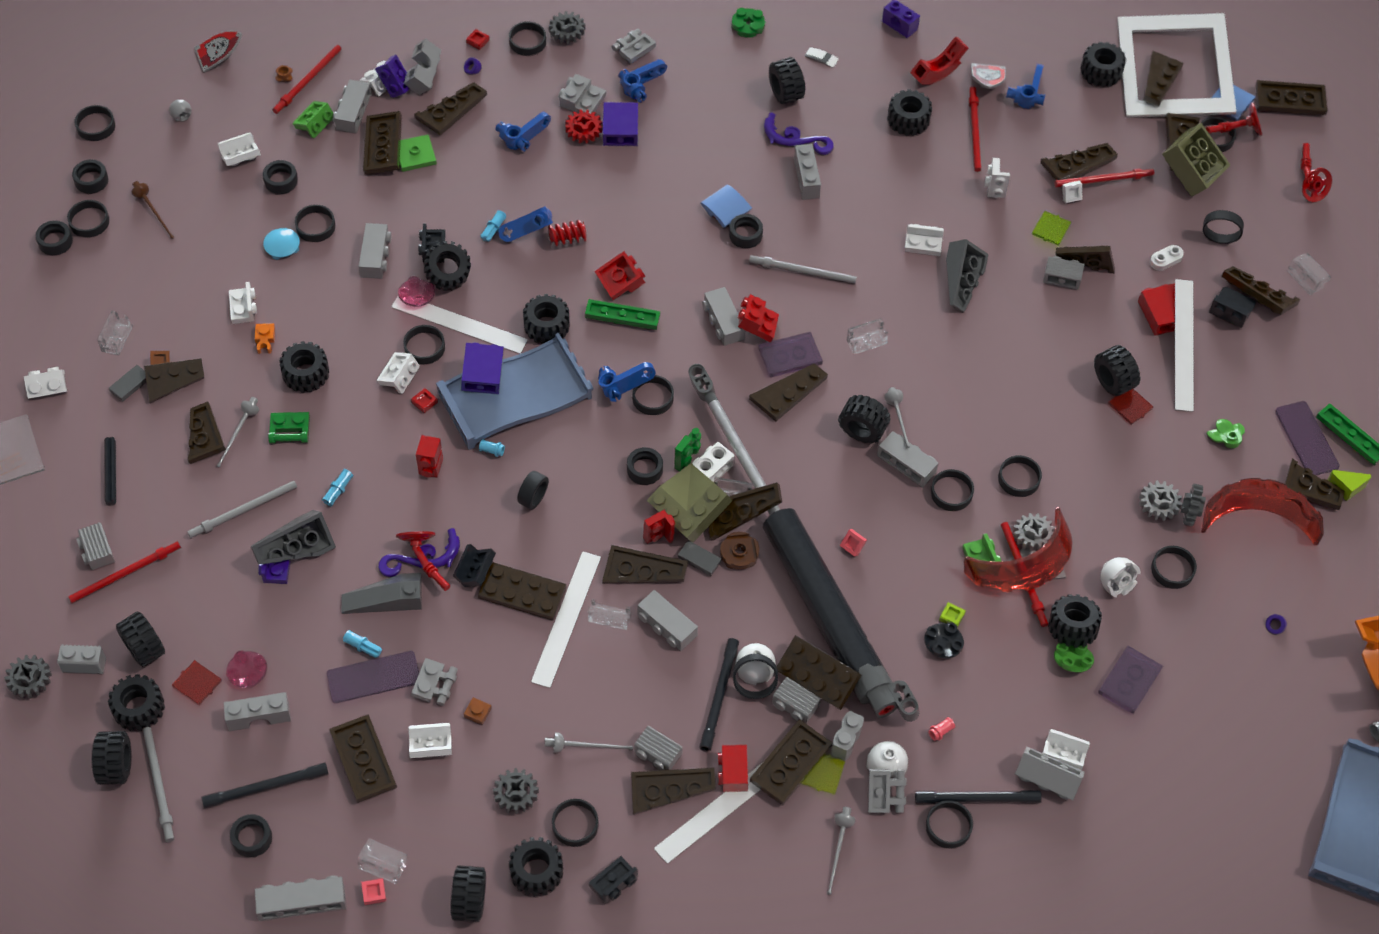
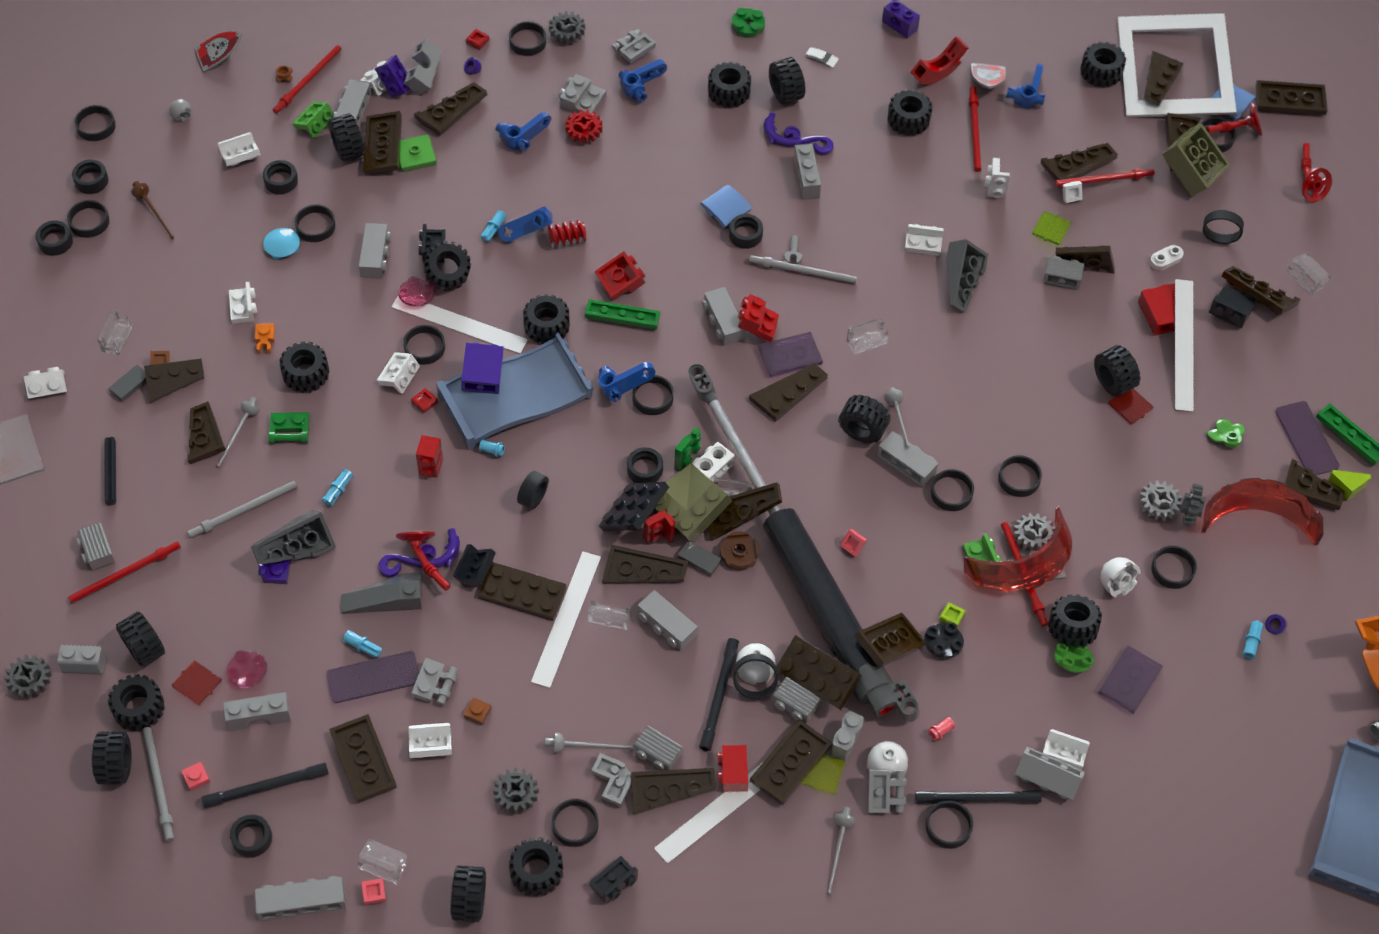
dark purple brick [603,102,638,146] -> none
none -> coral plate [182,762,210,791]
none -> black tyre [328,113,365,162]
none -> light grey plate [591,753,631,807]
none -> black plate [599,482,669,531]
none -> black tyre [708,61,751,108]
none -> light grey bar [784,235,802,265]
none -> dark brown plate [854,612,925,668]
none -> medium azure axle [1243,620,1263,659]

